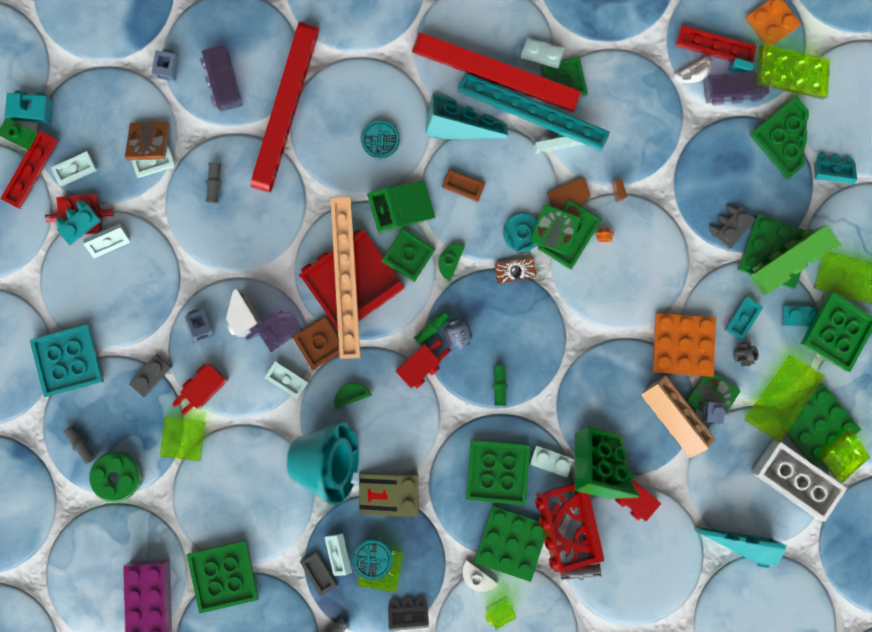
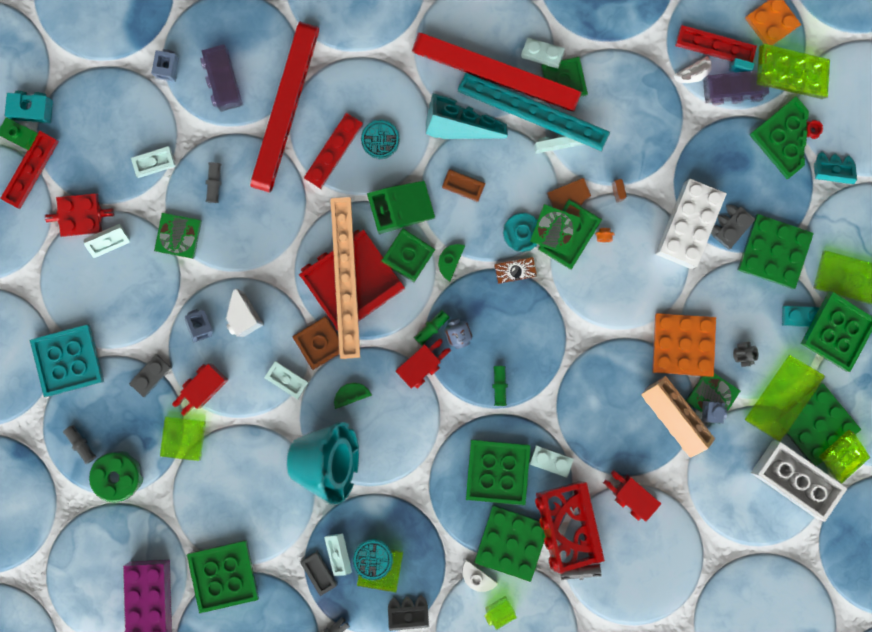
light aqua plate [51,151,97,187] -> none
teal plate [56,200,102,245] -> none
dark orange tile [125,121,170,161] -> none
clear purple bracket [245,310,304,352] -> none
olive slope [359,473,419,516] -> none
green wedge [575,426,639,499] -> none
wedge [695,527,787,568] -> none
teal plate [724,296,763,341] -> none
bright green wedge [749,225,841,295] -> none
none -> tile [154,213,202,259]
none -> red plate [304,113,363,189]
none -> white brick [655,179,727,269]
none -> red plate [806,120,823,139]

